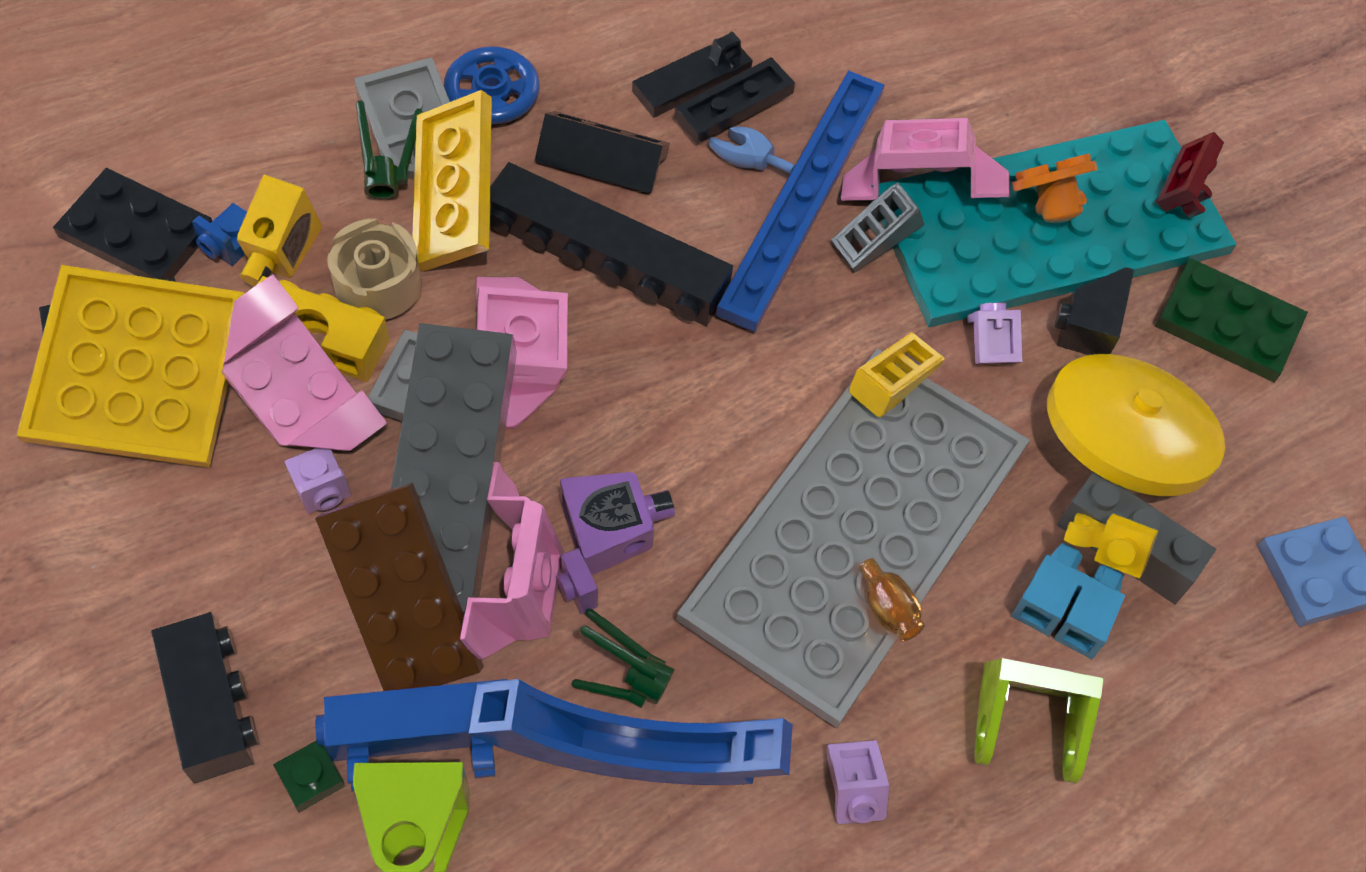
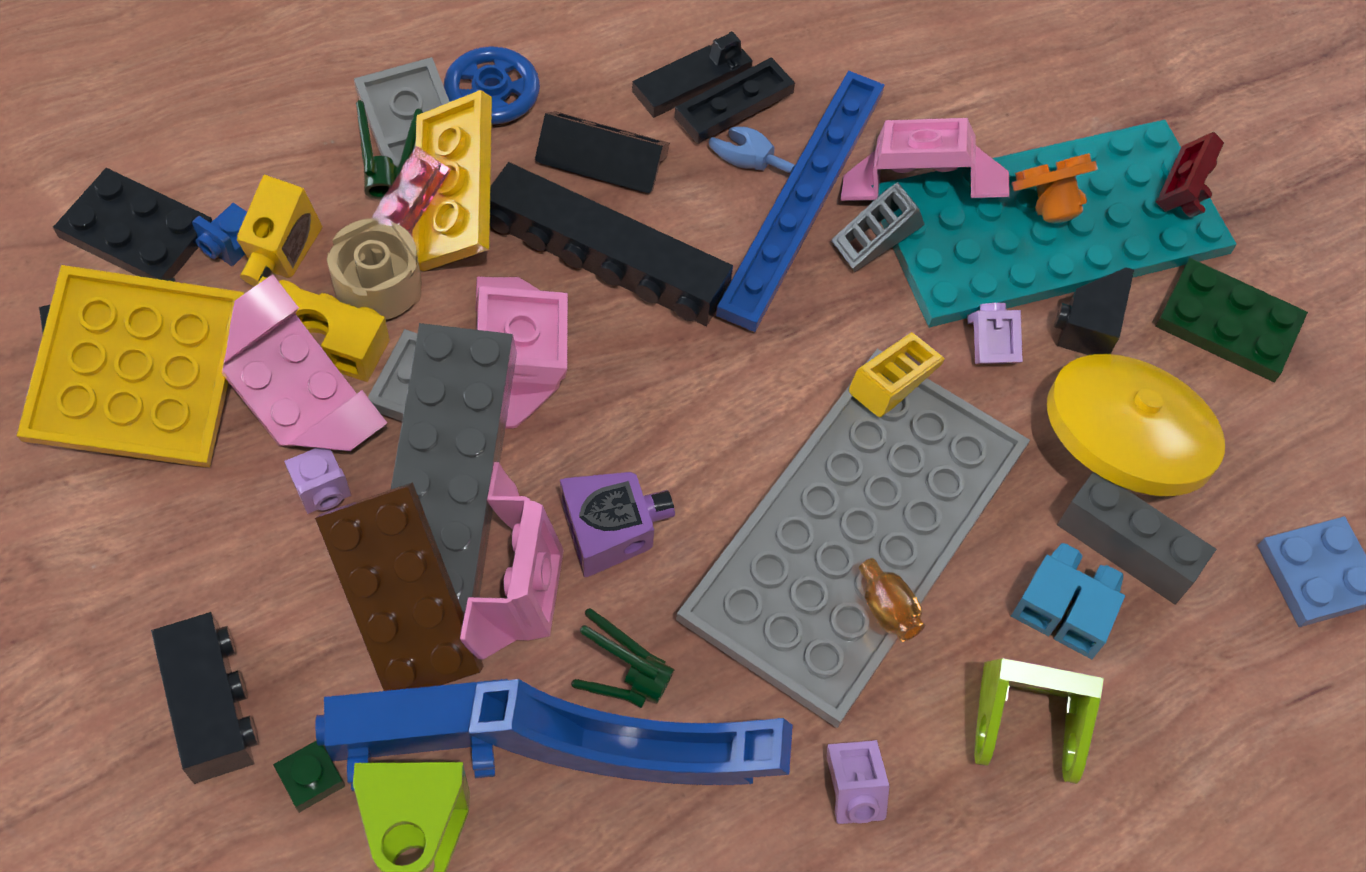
medium lavender plate [556,548,598,614] -> none
yellow plate [1064,513,1158,579] -> none
none -> clear pink plate [372,146,451,234]

